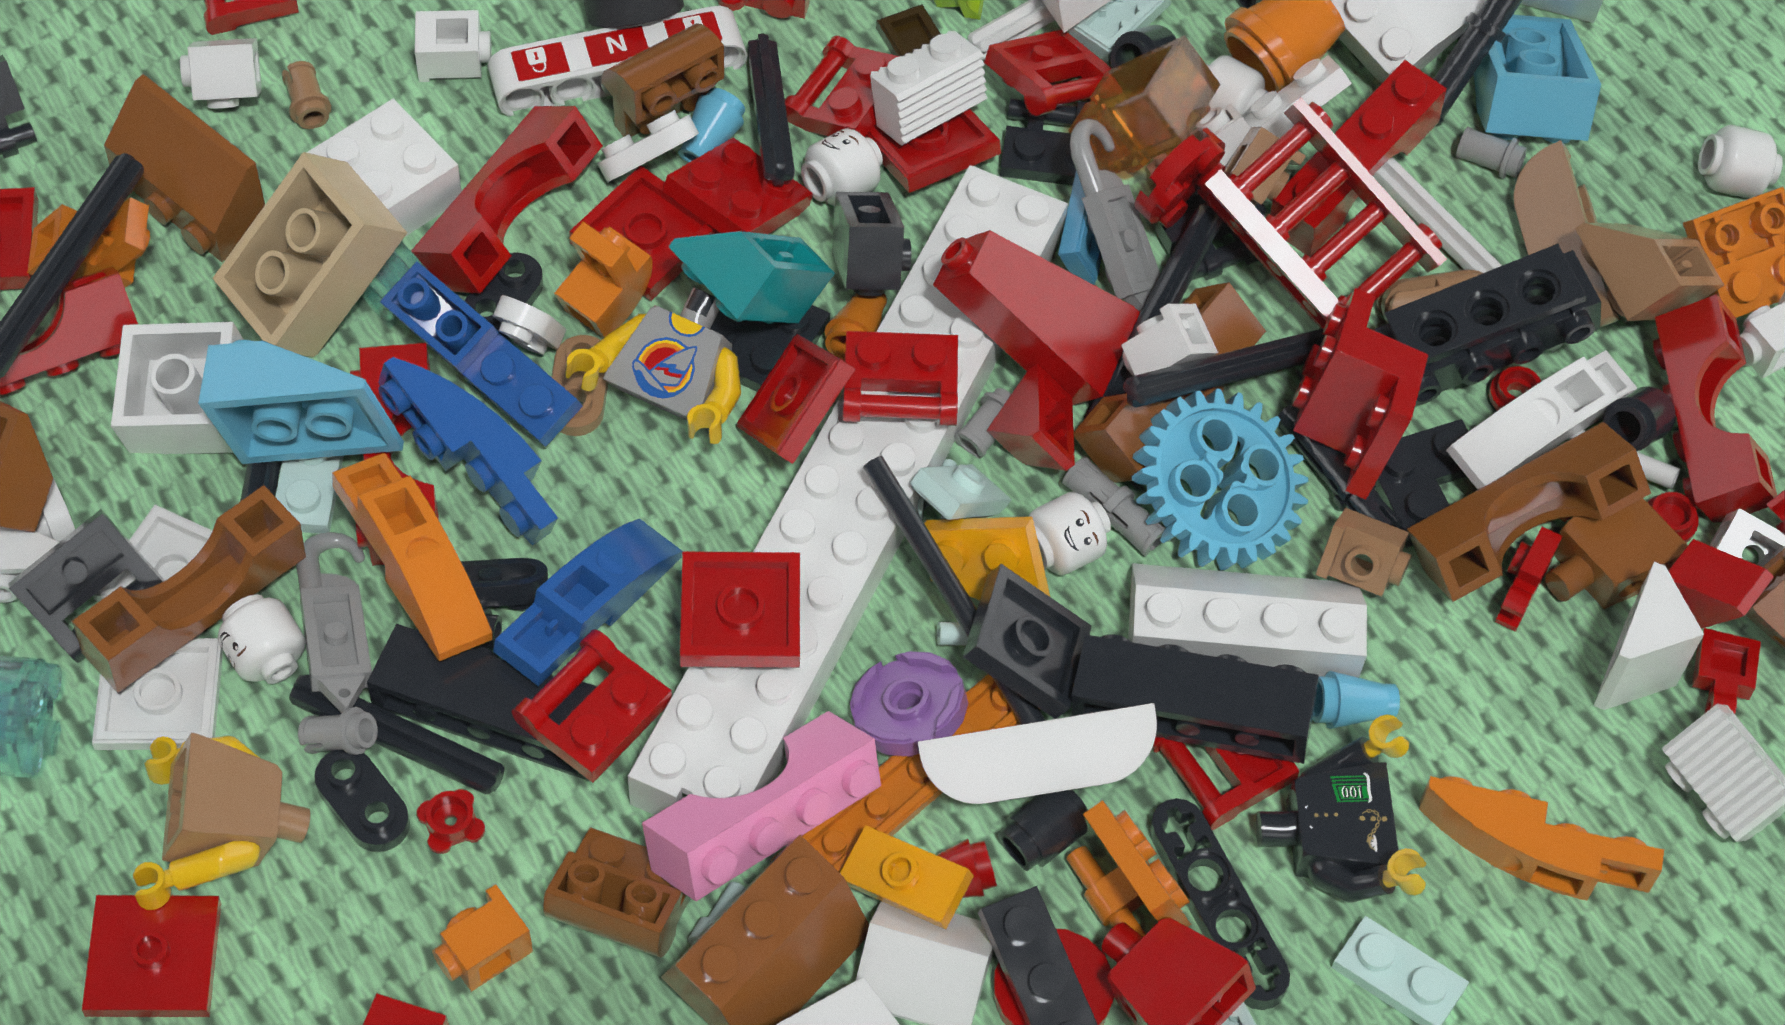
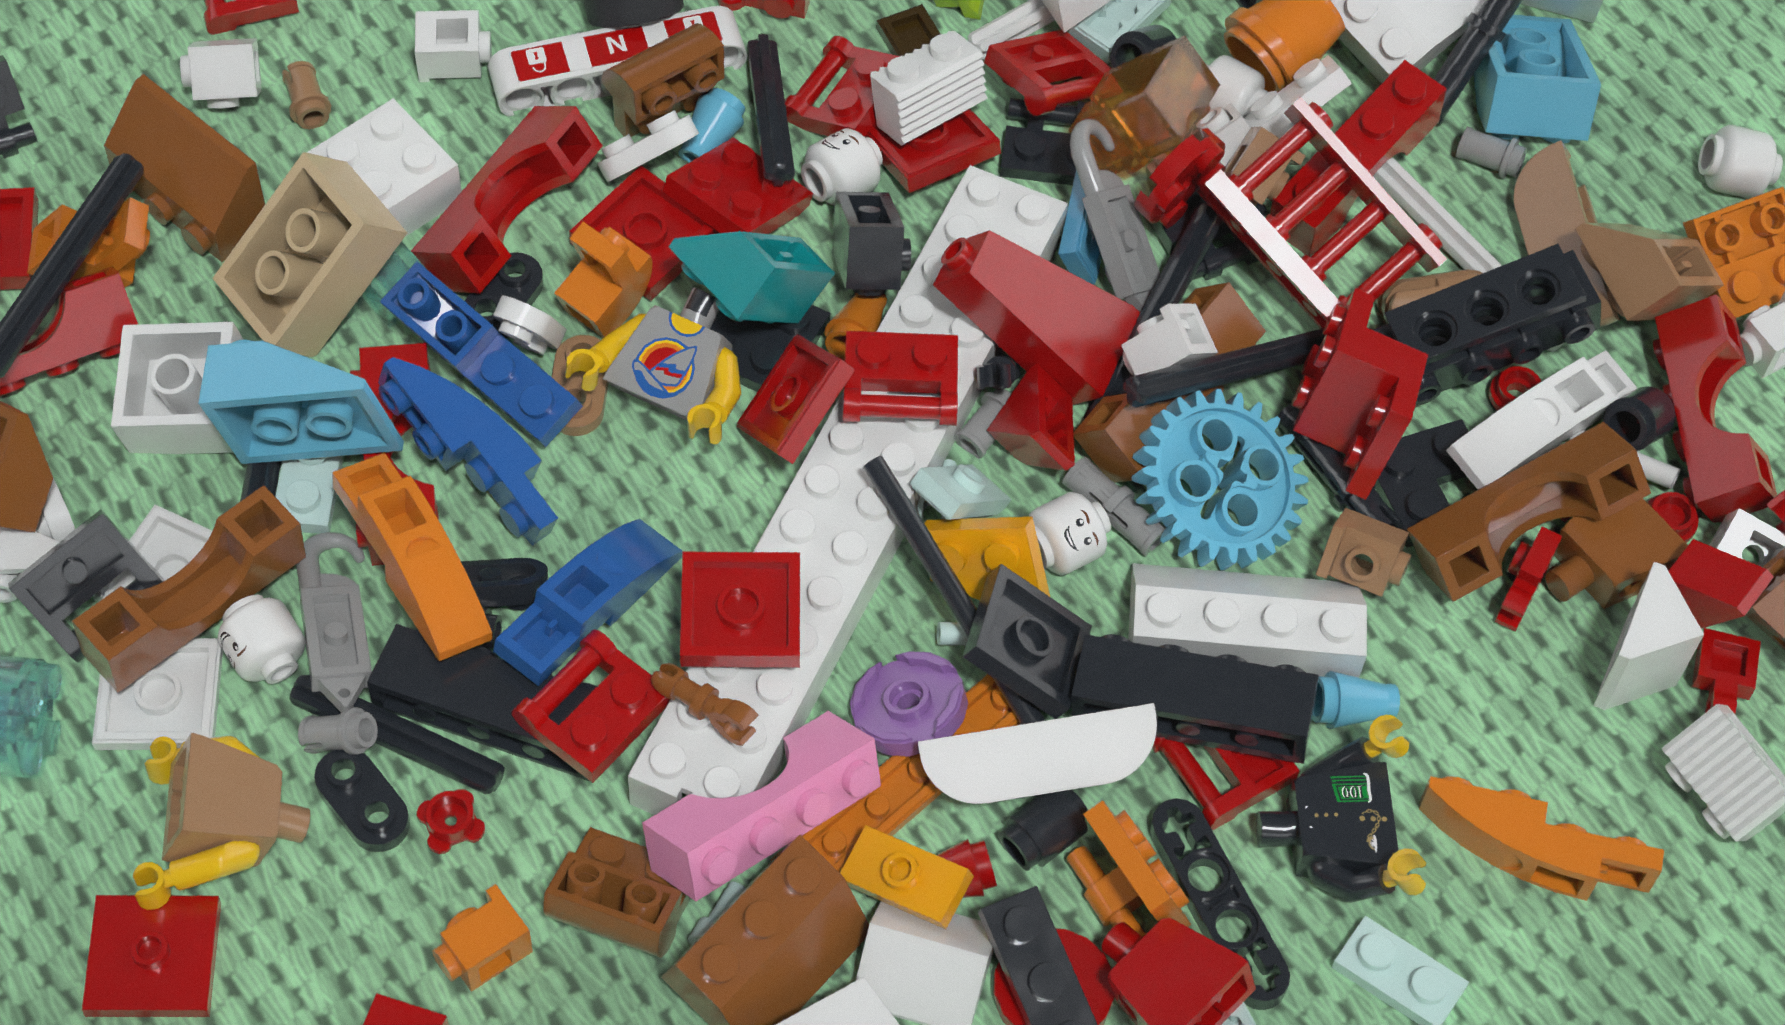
none -> dark orange piece [651,663,759,746]
none -> black piece [977,354,1021,389]

